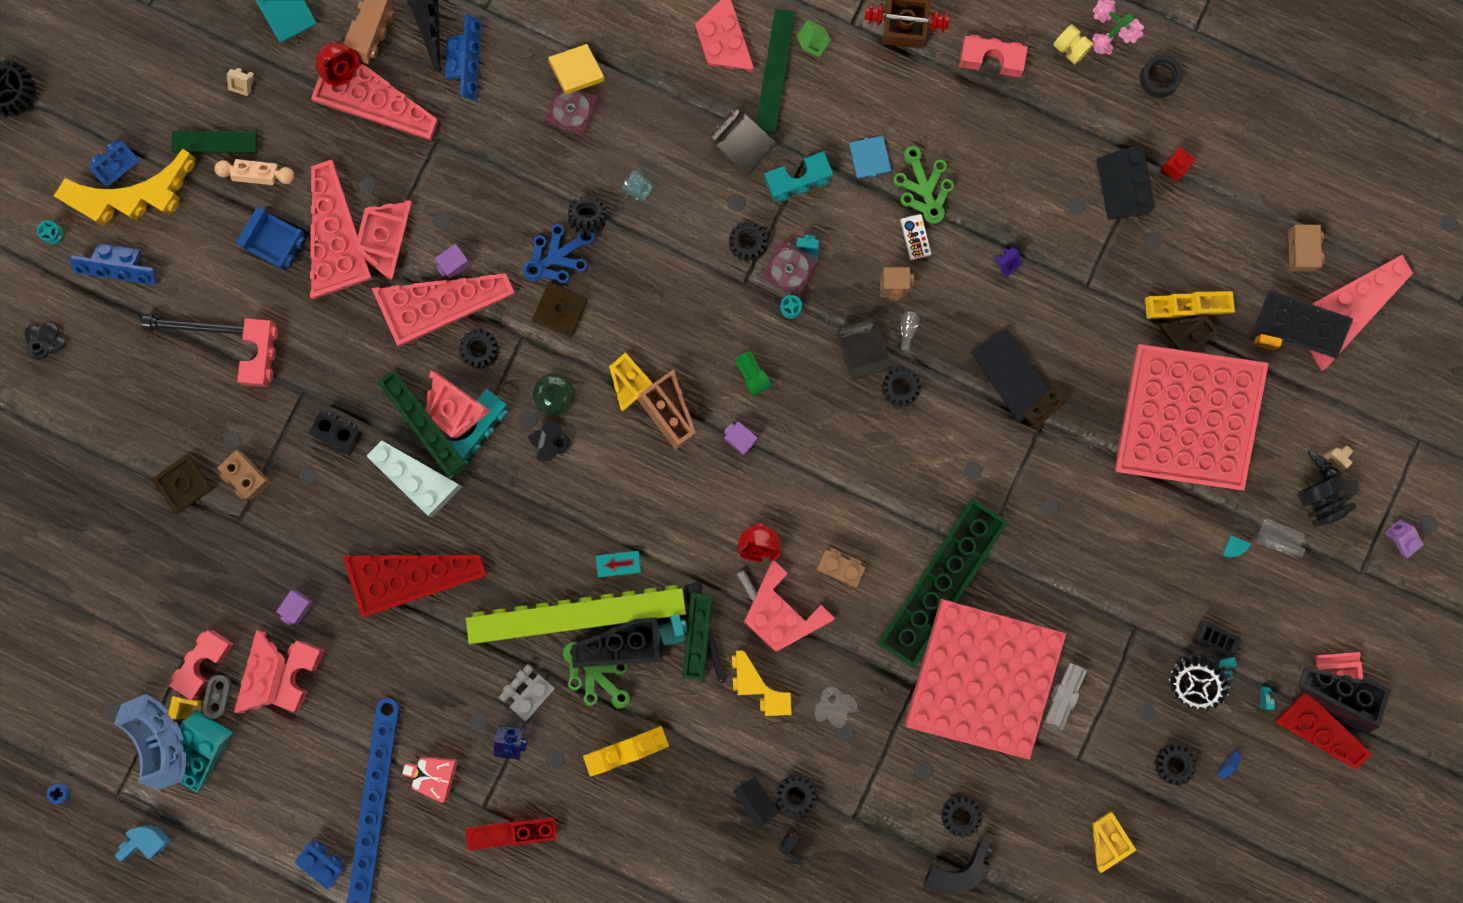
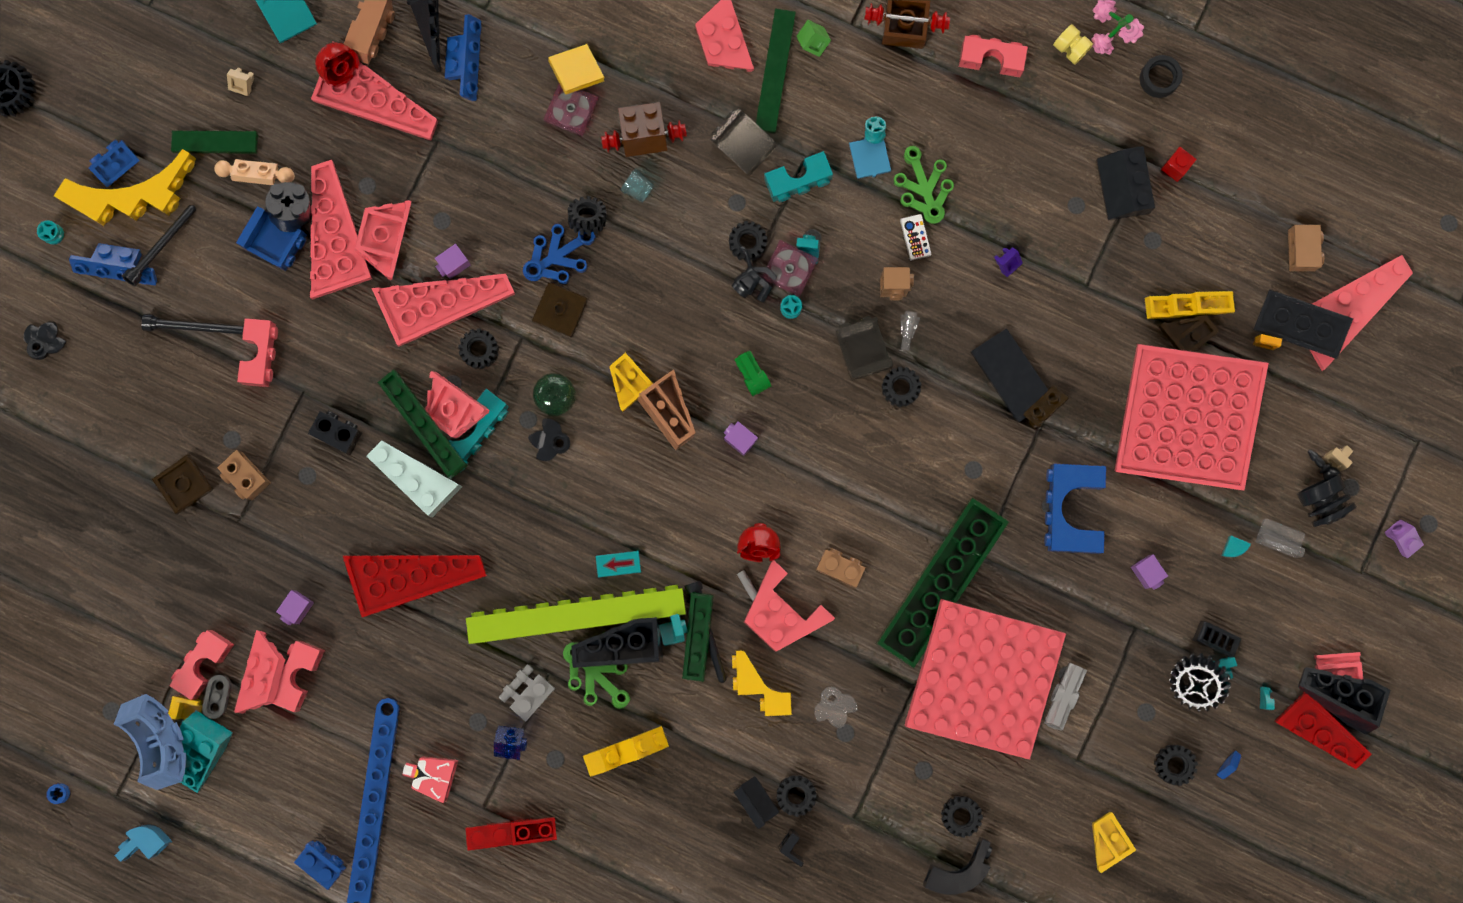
none -> black piece [121,205,196,287]
none -> black brick [265,182,312,232]
none -> reddish brown brick [601,102,687,157]
none -> black piece [732,246,778,302]
none -> teal wheel [865,116,886,144]
none -> blue arch [1044,464,1106,554]
none -> medium lavender brick [1131,554,1168,590]

